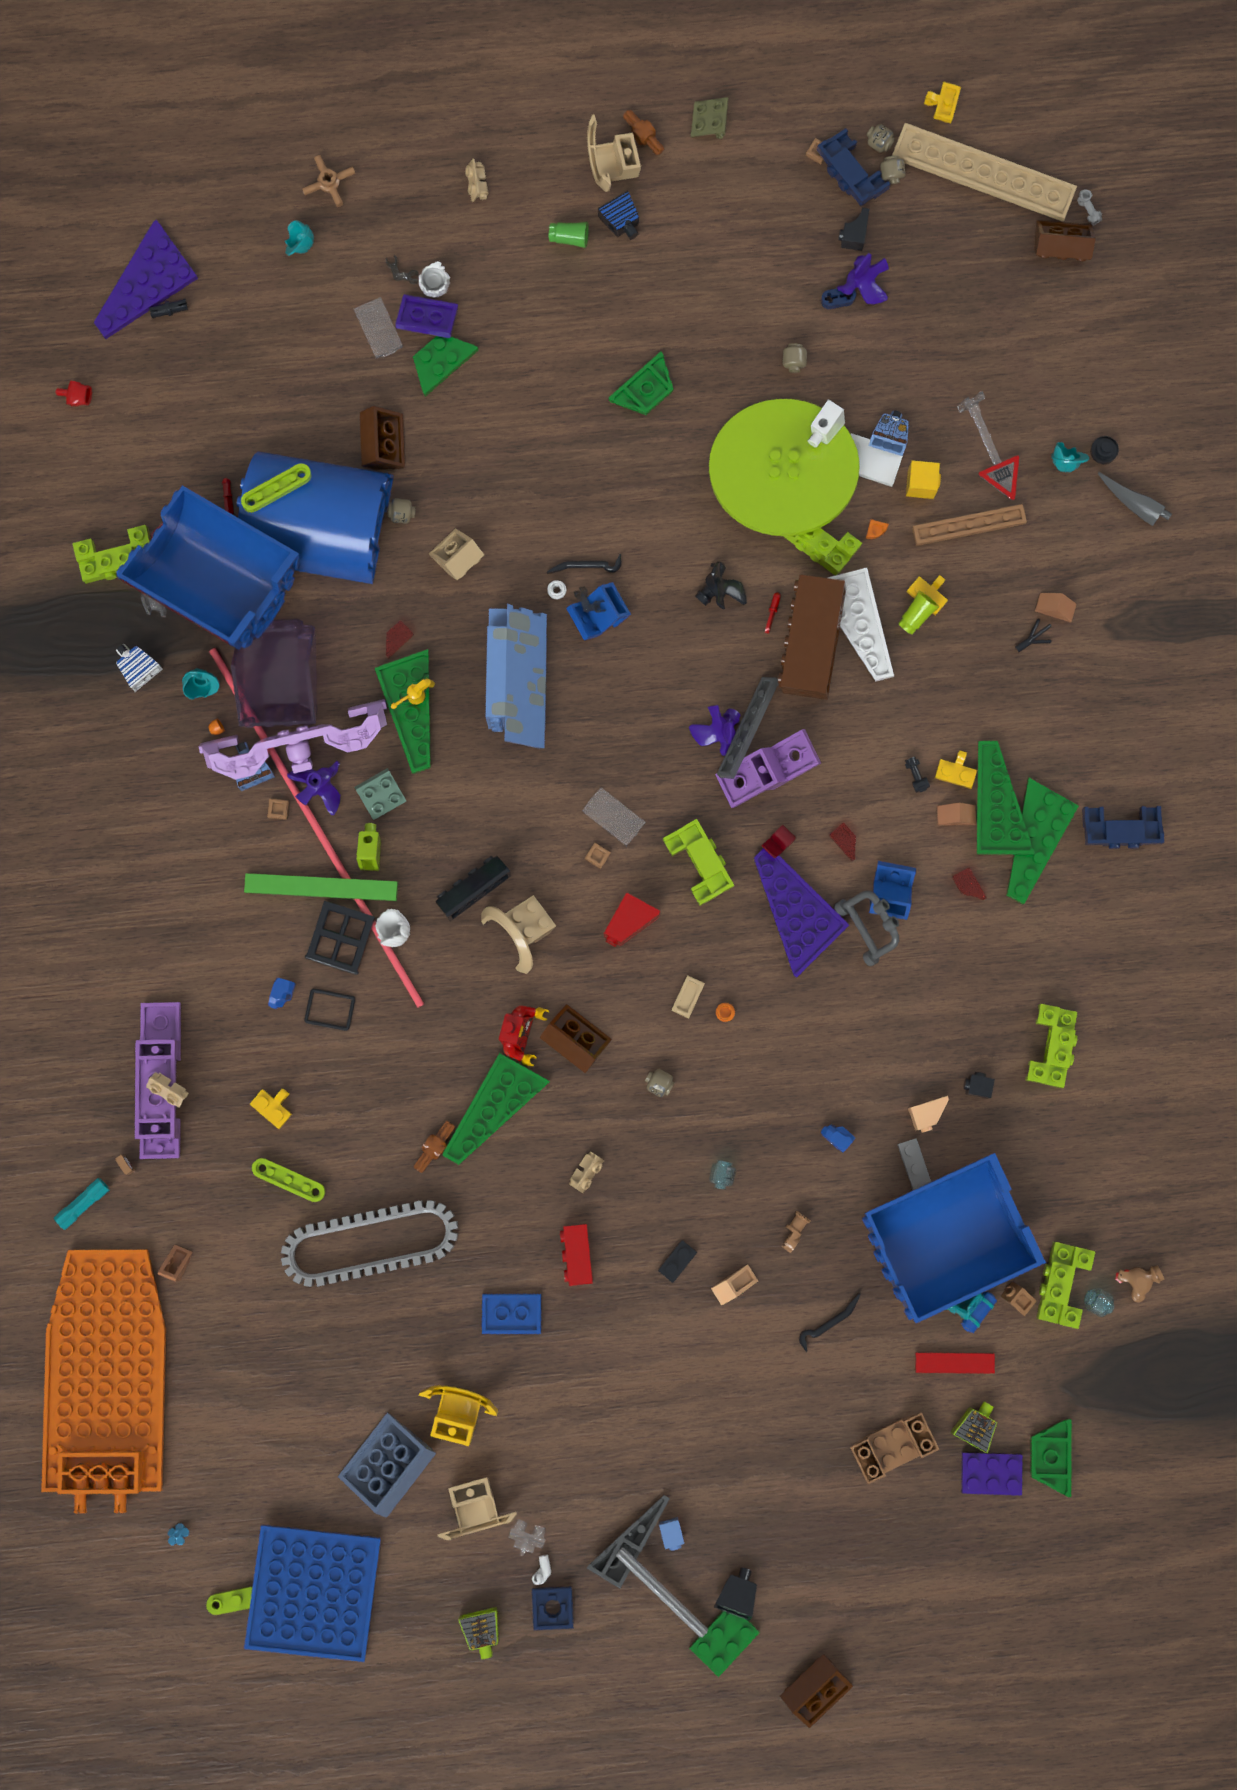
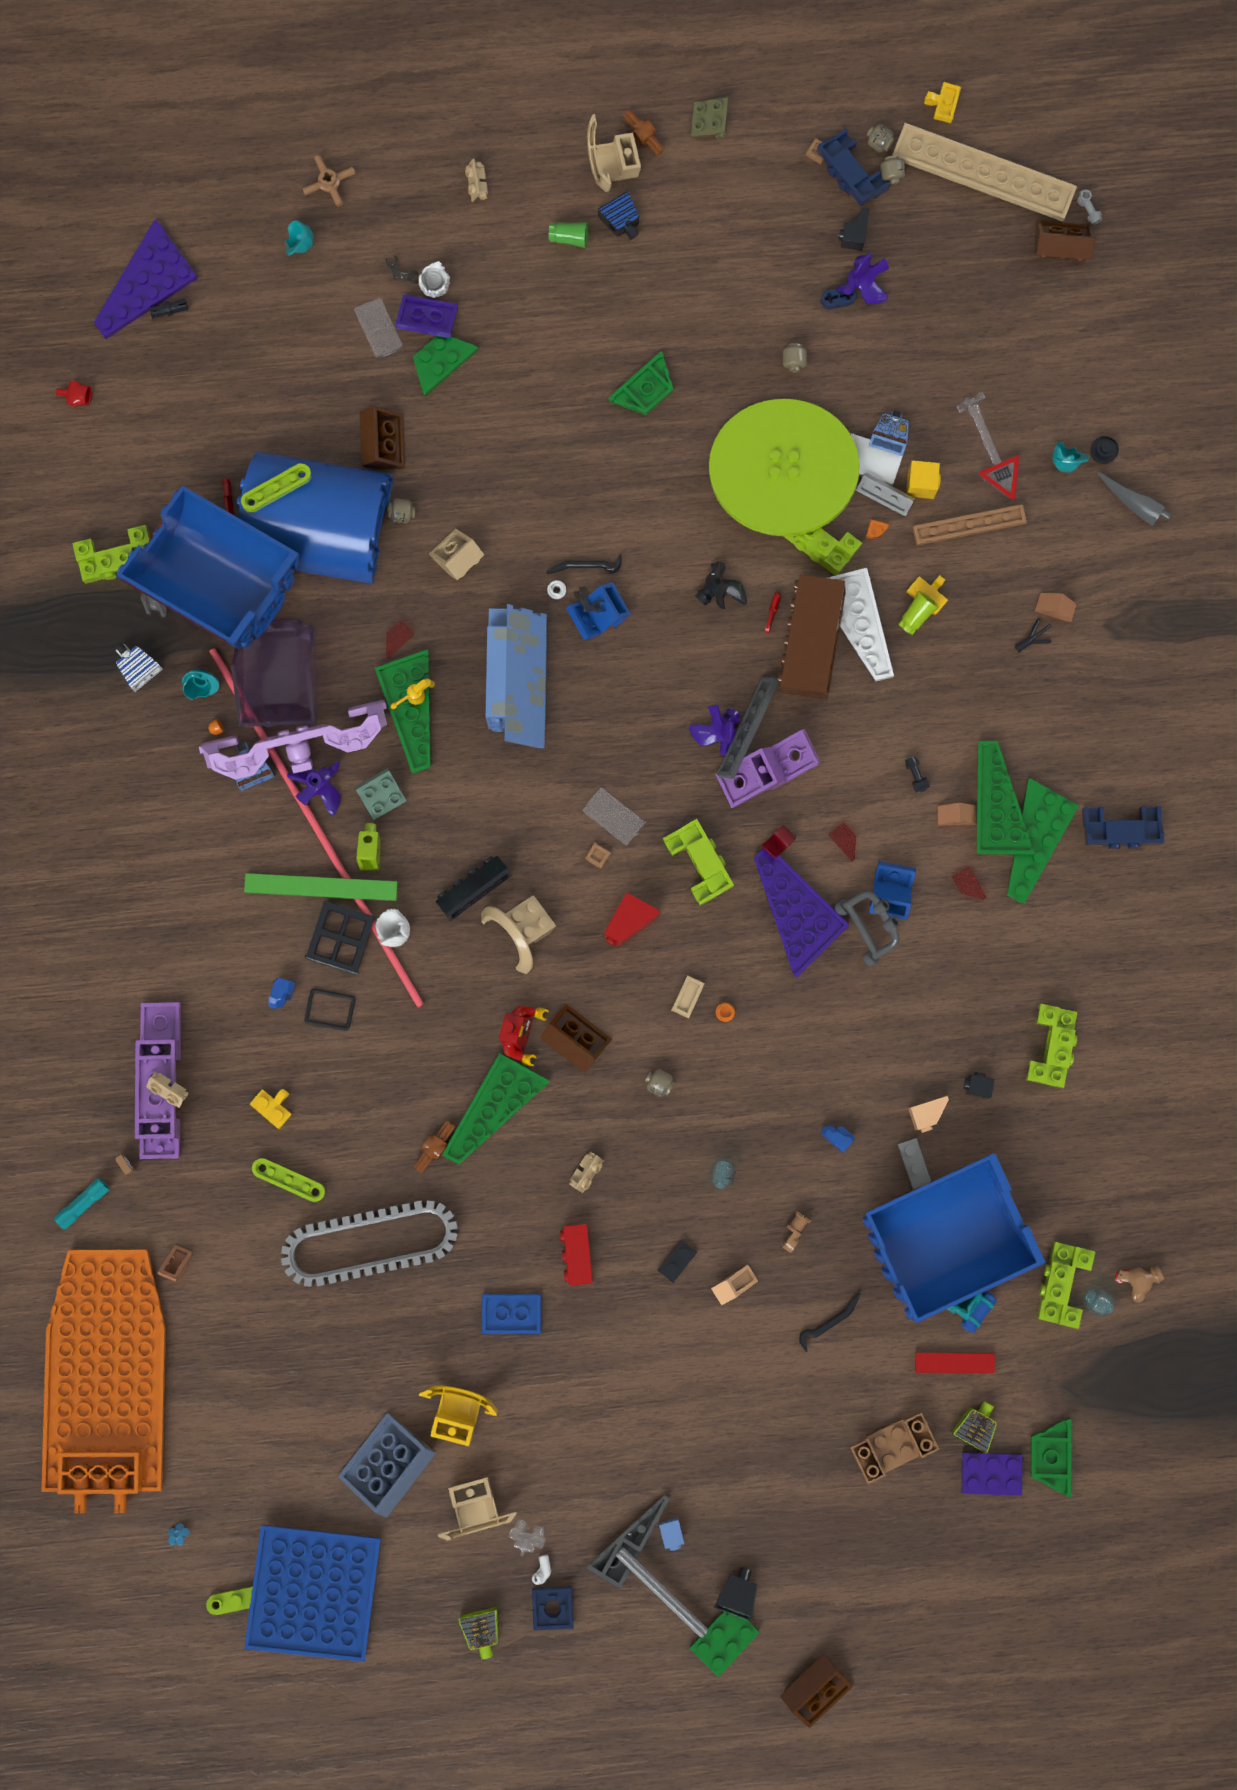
medium nougat tile [267,799,289,820] -> none
white torso [808,399,845,447] -> none
yellow plate [934,750,977,789] -> none
medium nougat bracket [1001,1282,1036,1316] -> none
none -> light grey plate [856,472,915,517]

